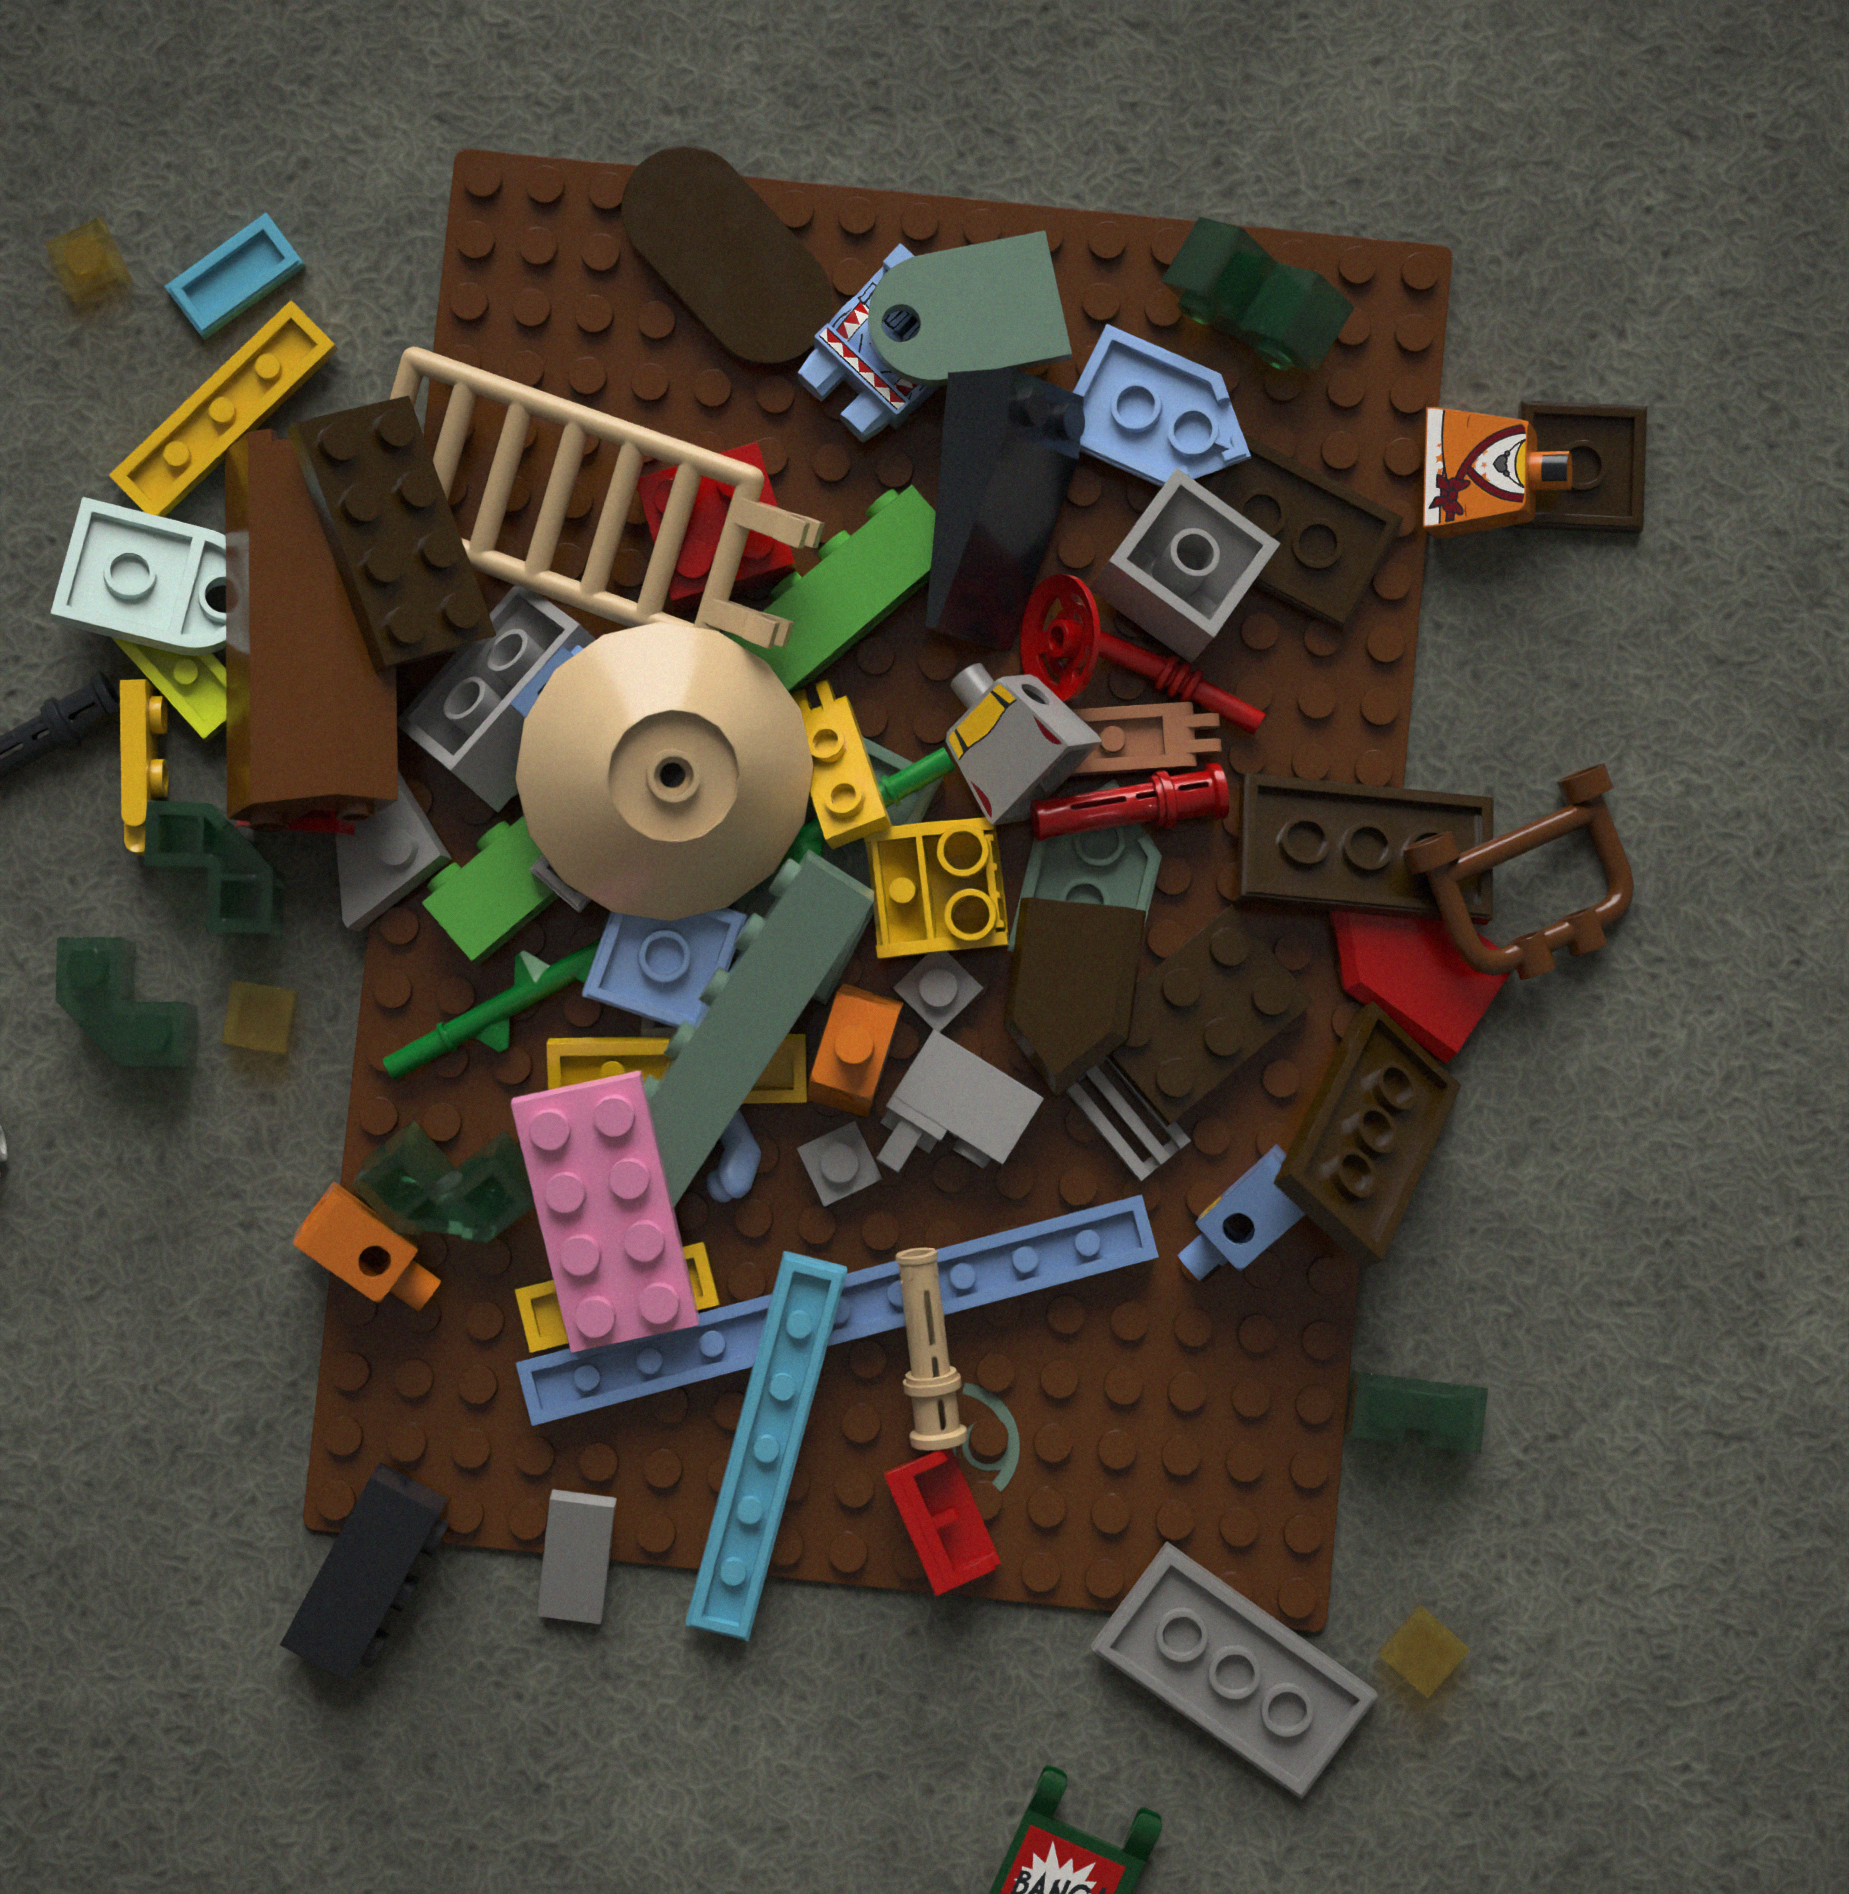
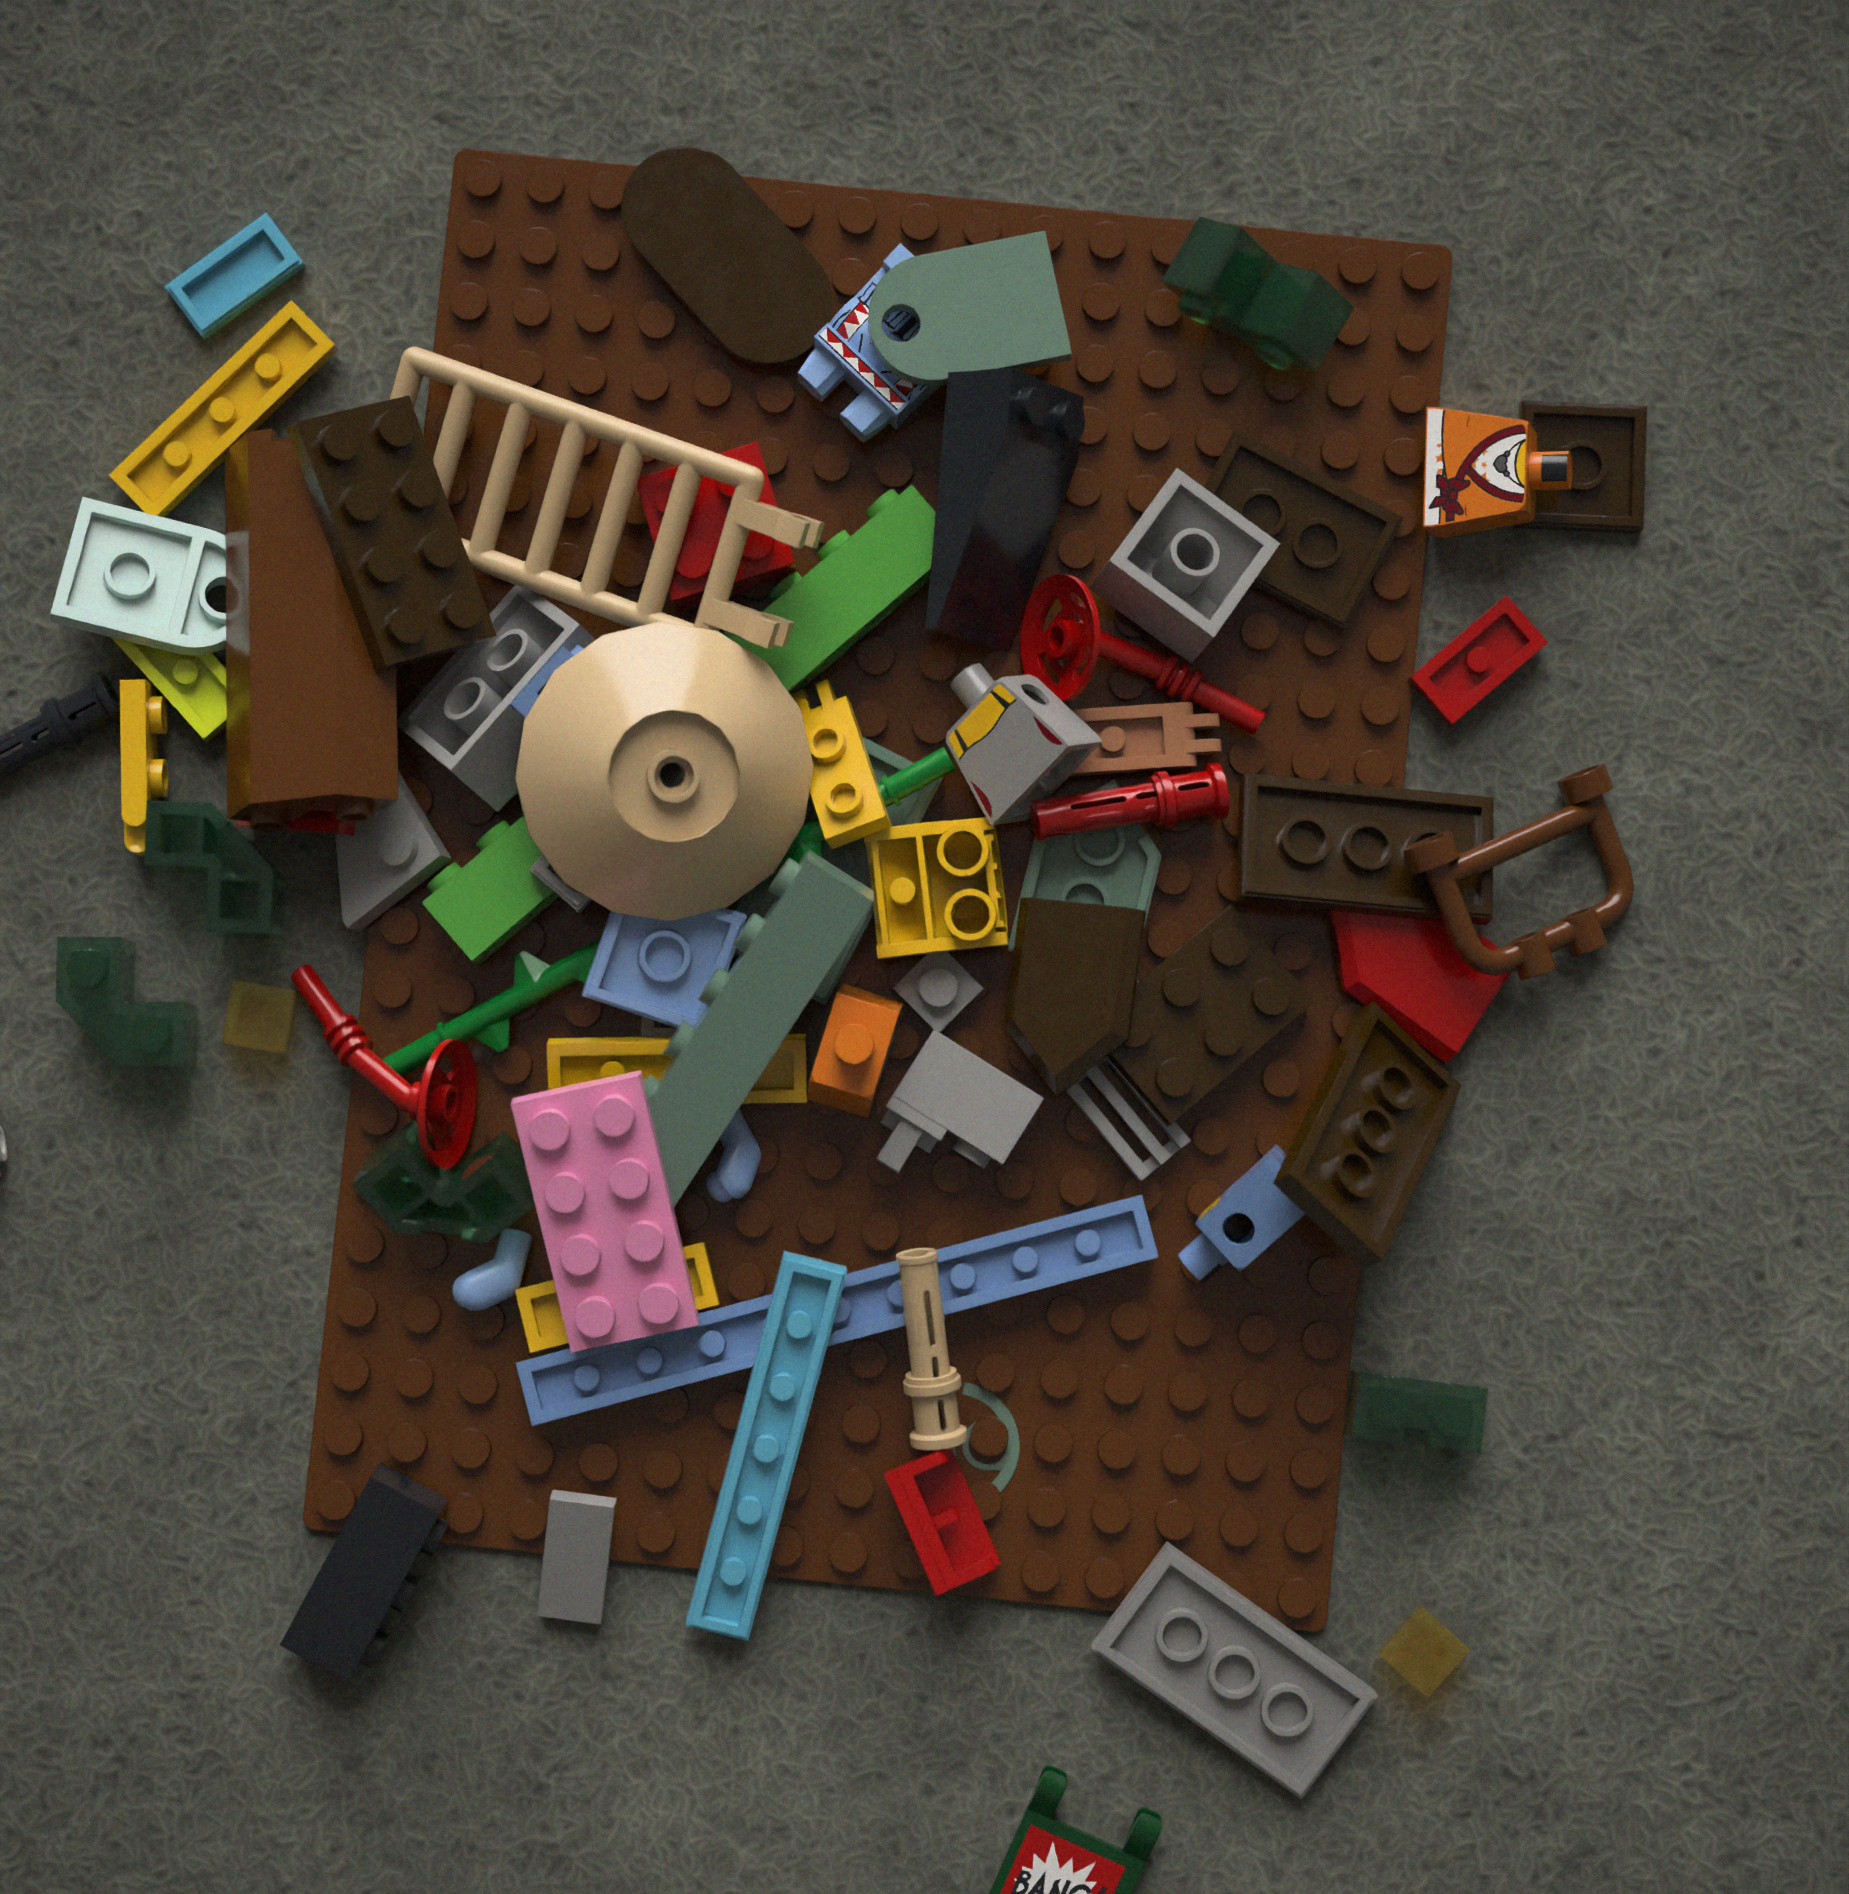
clear yellow plate [45,216,132,304] -> none
orange torso [293,1181,441,1312] -> none
light grey plate [797,1121,883,1207] -> none
light blue tile [1073,324,1251,487] -> none
none -> red dish [290,964,477,1169]
none -> light blue arm [452,1228,533,1311]
none -> red plate [1408,595,1548,727]

